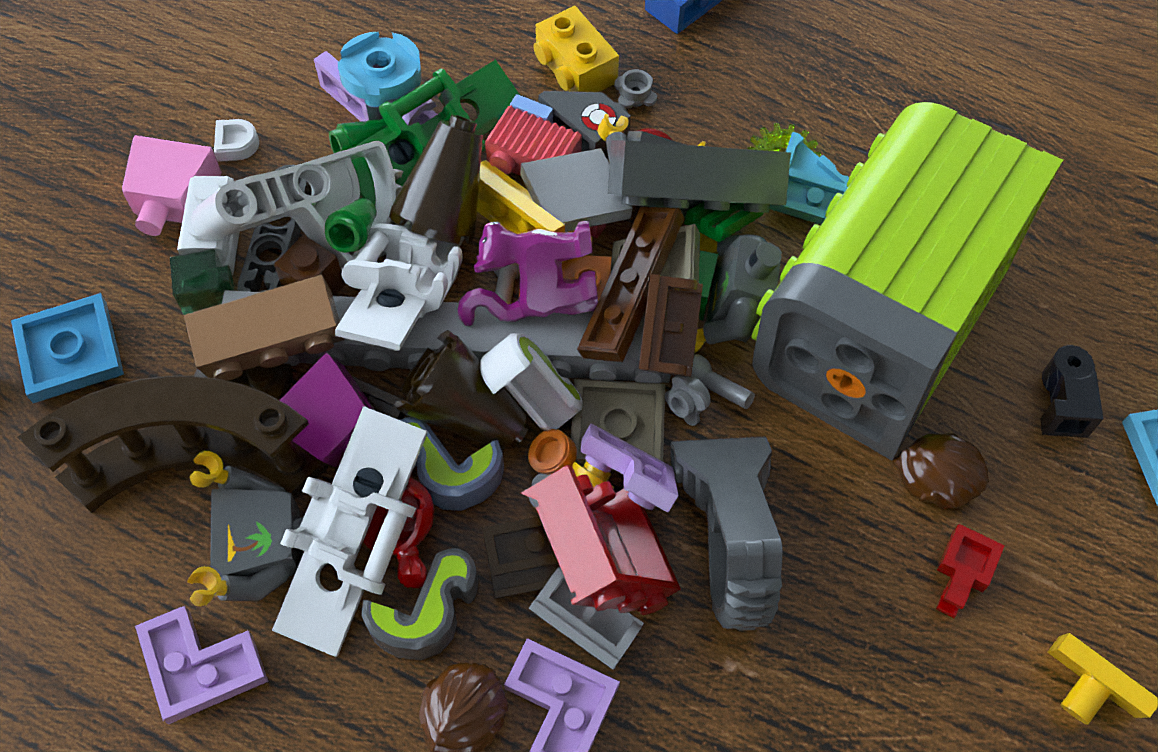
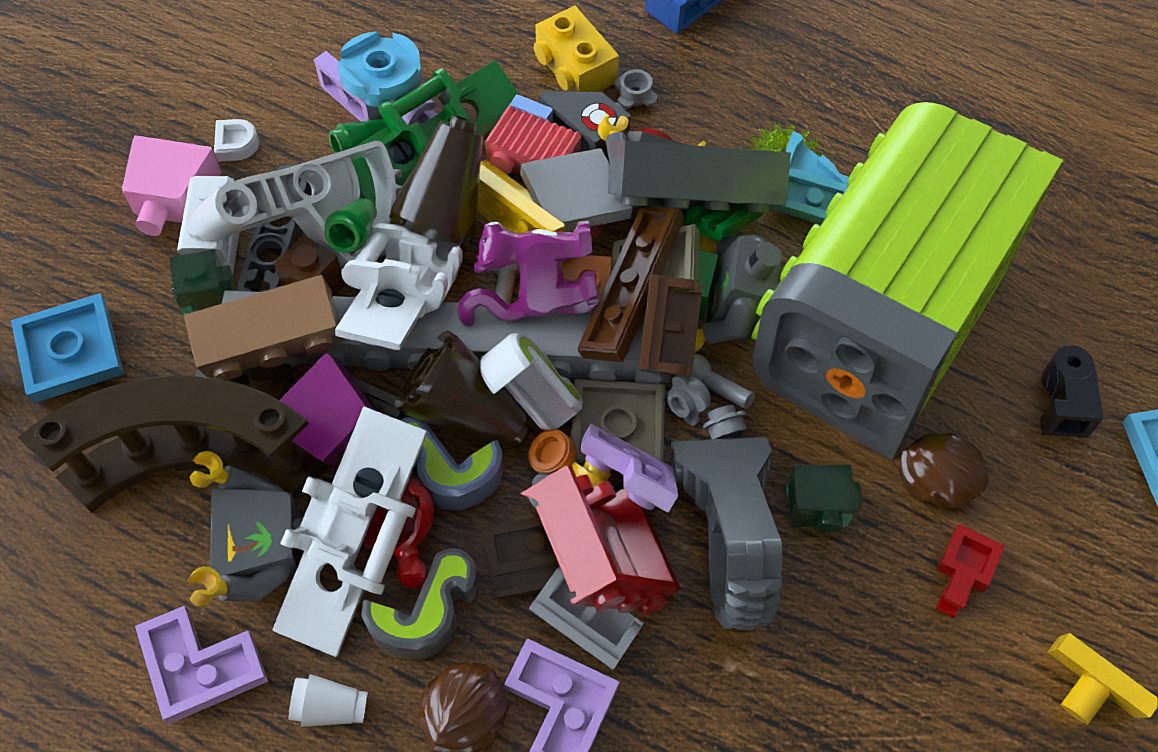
none -> white cone [288,674,368,727]
none -> light grey plate [703,405,747,439]
none -> clear green brick [786,465,862,533]

